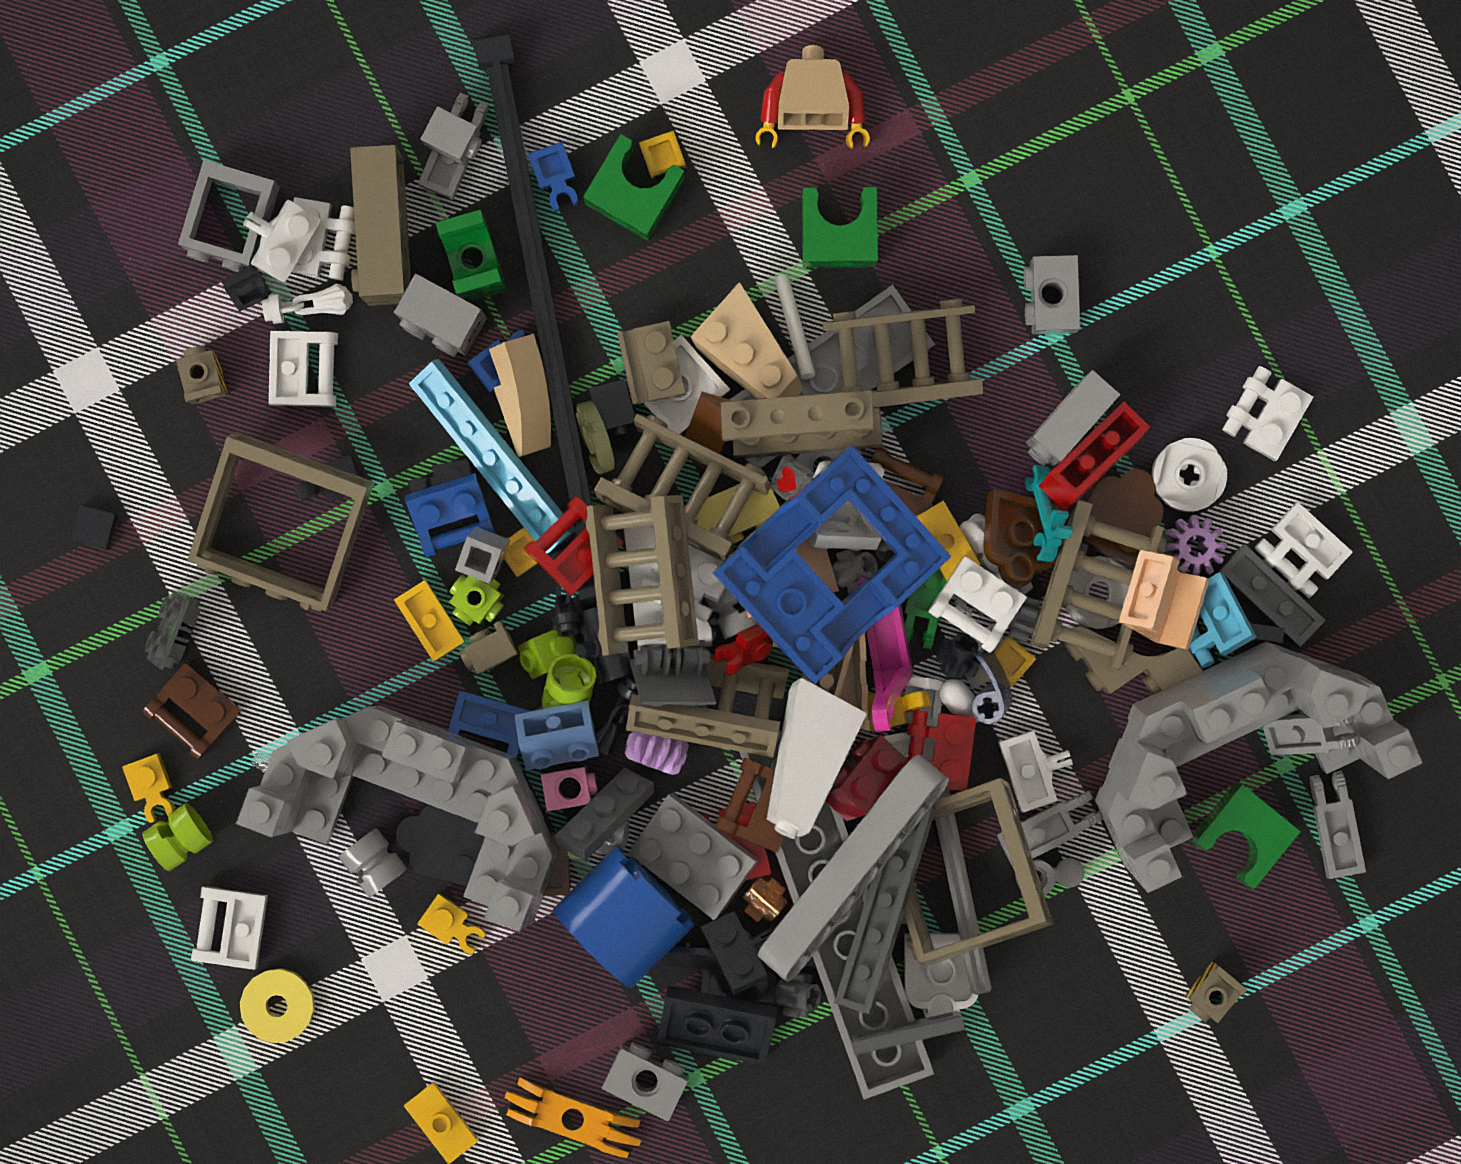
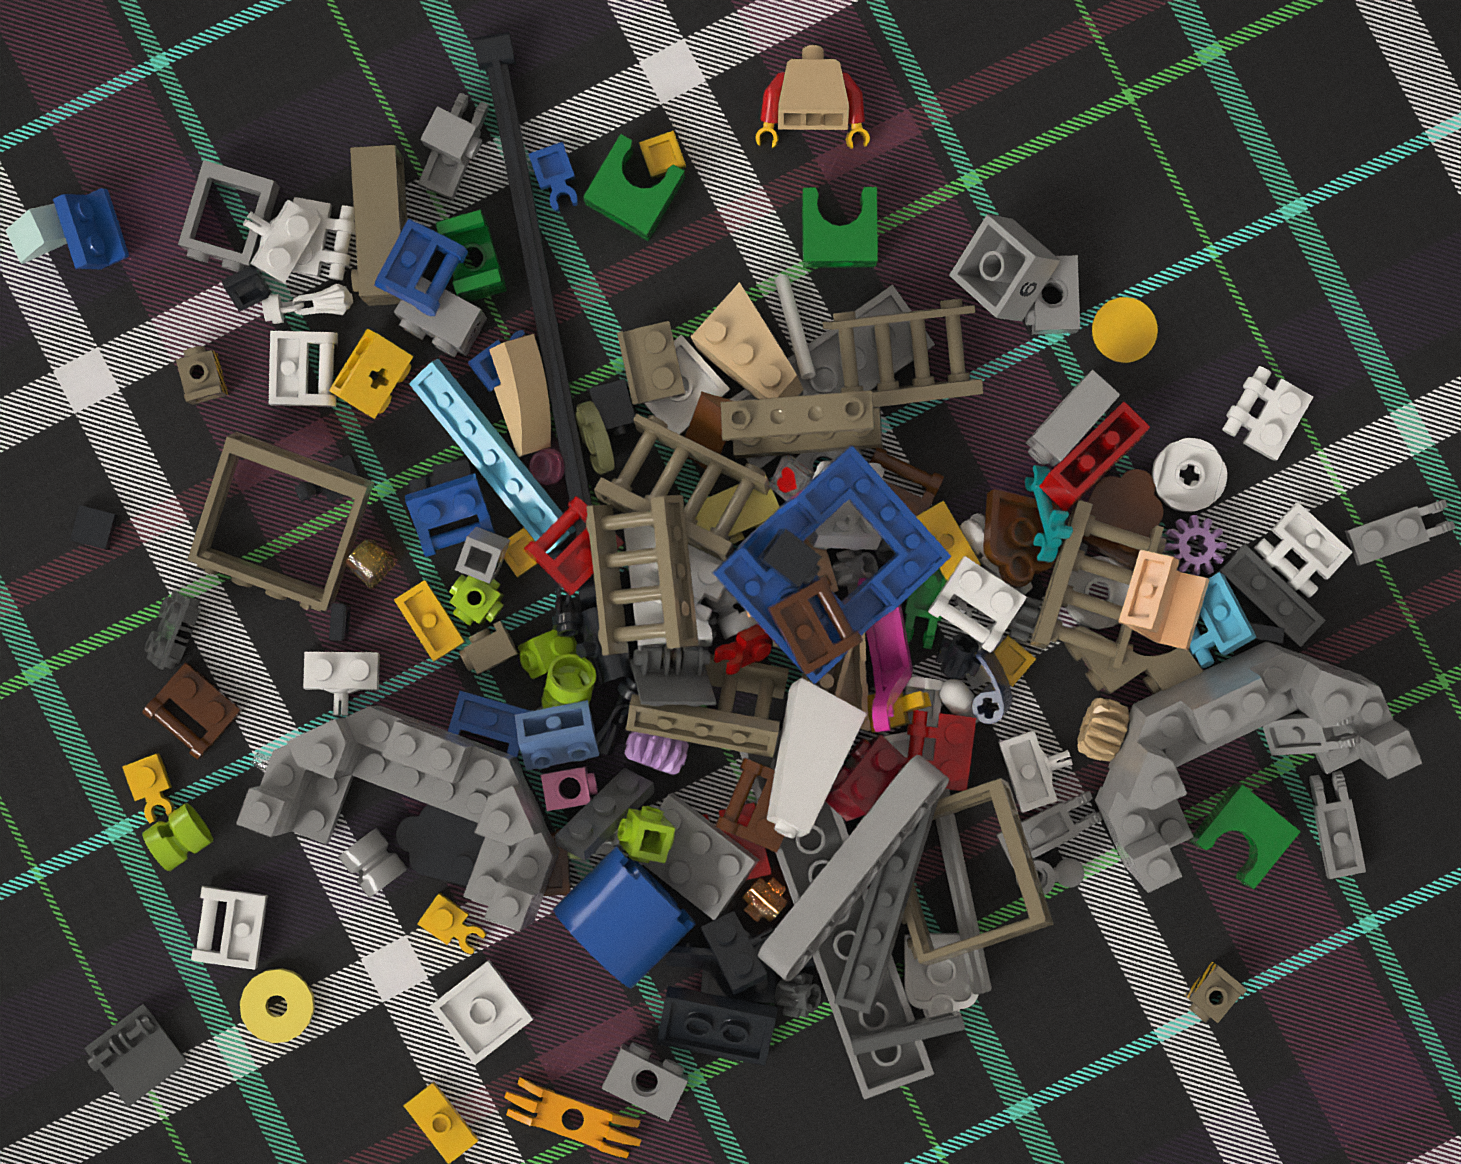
none -> light aqua slope [6,204,67,264]
none -> blue bracket [53,188,129,269]
none -> dark grey hinge [84,1004,188,1107]
none -> white plate [303,652,380,716]
none -> yellow brick [329,329,413,419]
none -> black tile [329,603,351,641]
none -> clear yellow leg [345,538,397,589]
none -> blue plate [374,218,468,316]
none -> white plate [429,960,534,1065]
none -> clear pink plate [530,448,565,485]
none -> lime brick [618,806,675,863]
none -> black brick [757,528,822,587]
none -> reddish brown plate [767,574,863,675]
none -> light grey brick [949,214,1061,321]
none -> tan gear [1077,698,1130,762]
none -> yellow sticker [1092,297,1158,363]
none -> light grey hinge [1345,499,1455,566]

